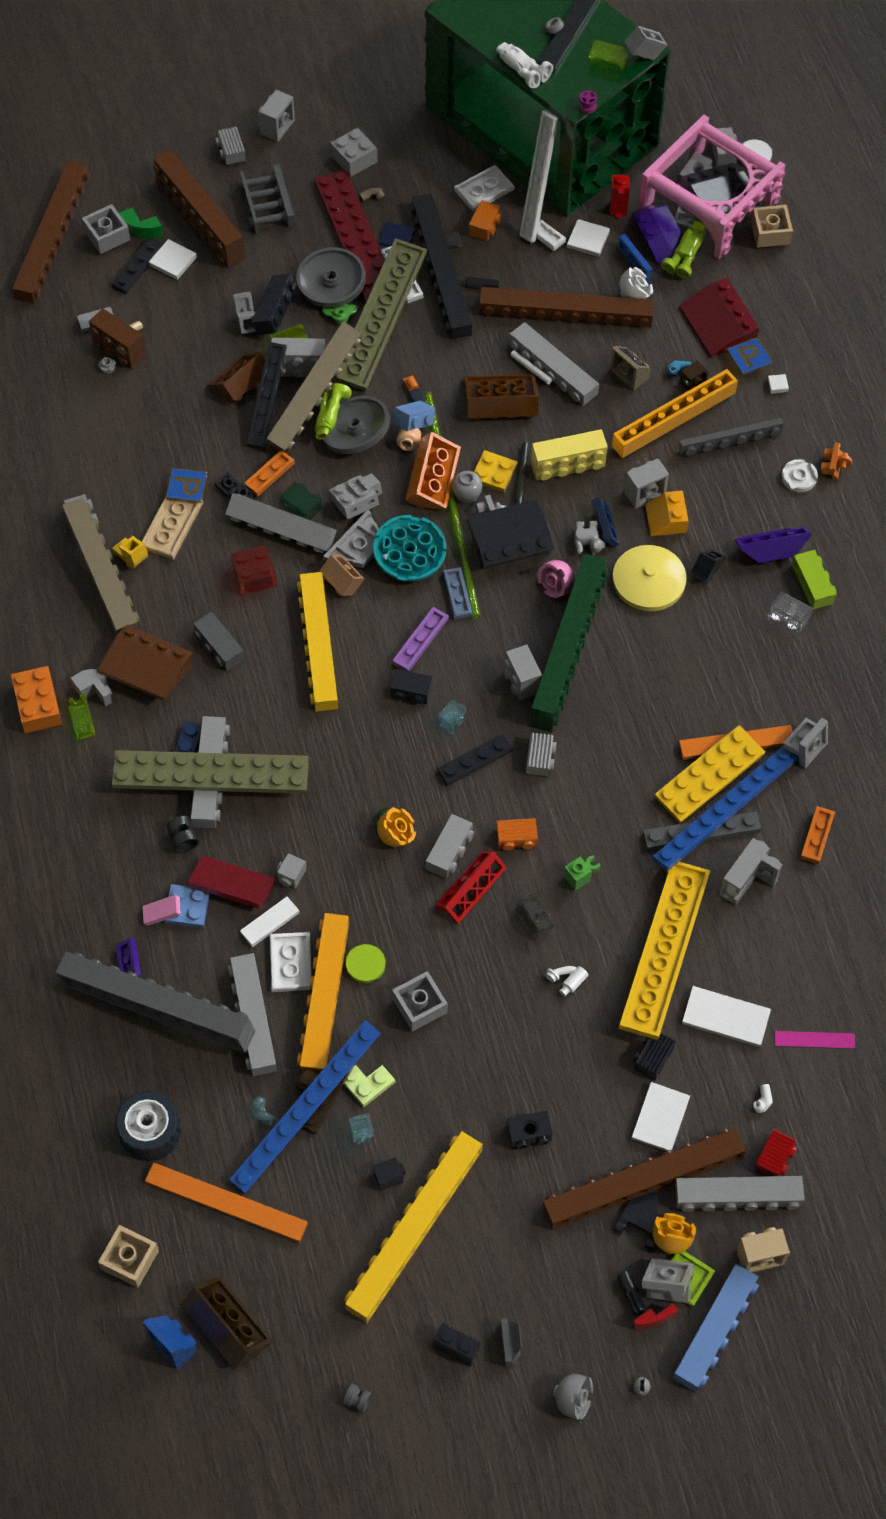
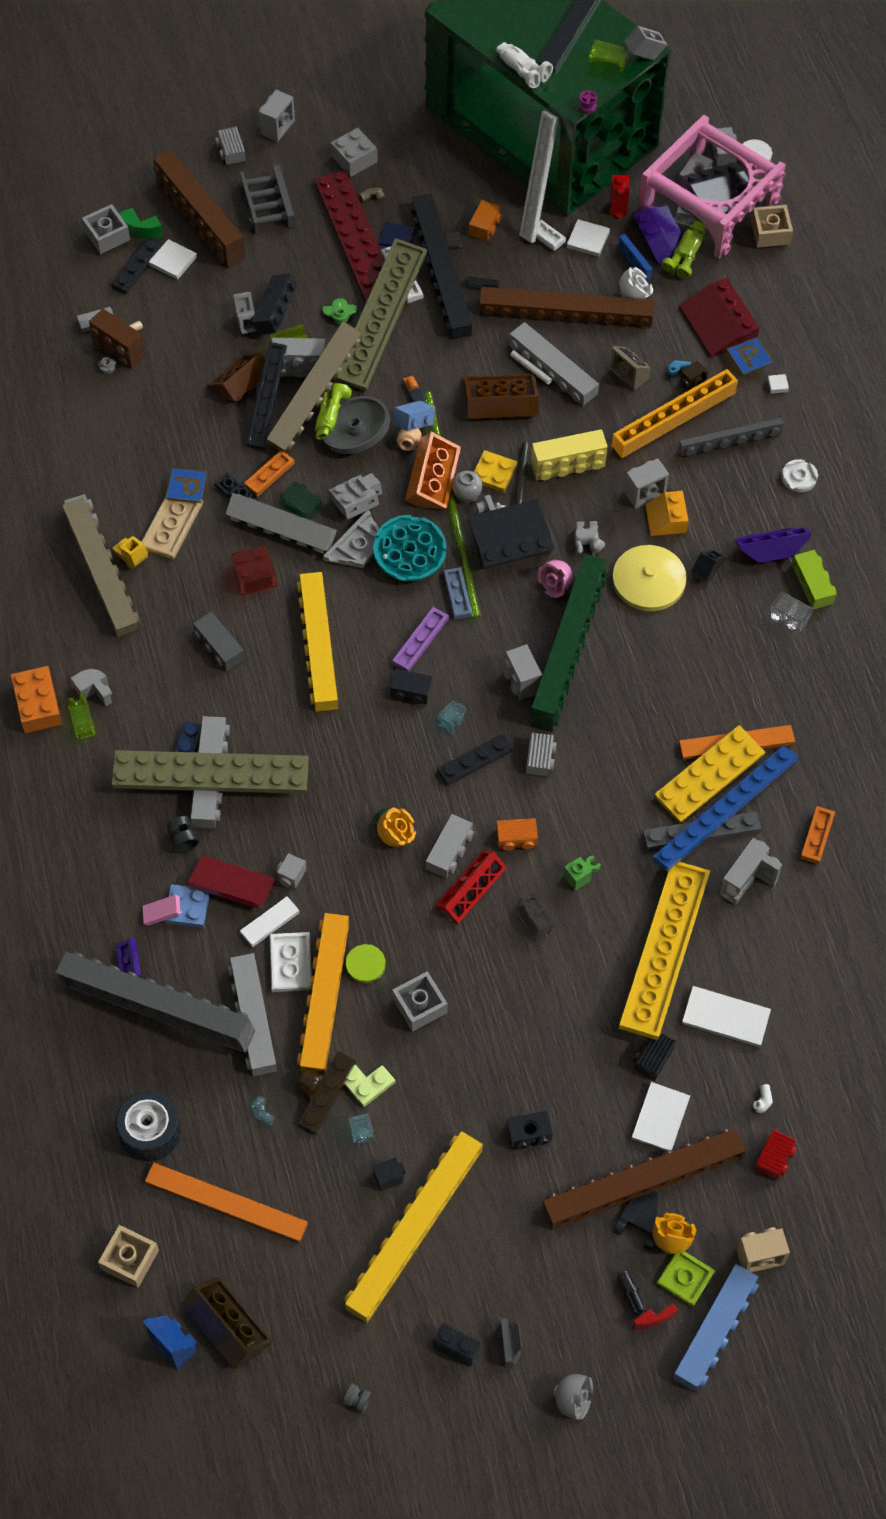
reddish brown brick [12,160,90,304] -> none
reddish brown slope [97,625,193,701] -> none
blue plate [229,1020,381,1193] -> none
dark grey dish [297,247,366,307] -> none
medium nougat brick [319,555,364,596] -> none
white tile [454,165,514,212] -> none
light grey tile [545,17,564,34] -> none
white plant [545,966,588,996] -> none
dark blue plate [591,497,620,547] -> none
light grey hinge [633,1377,651,1396] -> none
light grey bracket [642,1258,694,1303] -> none
light grey brick [675,1176,805,1212] -> none
dark pink sticker [775,1031,855,1048] -> none
light grey bracket [783,718,828,769] -> none
orange hips [821,443,852,480] -> none

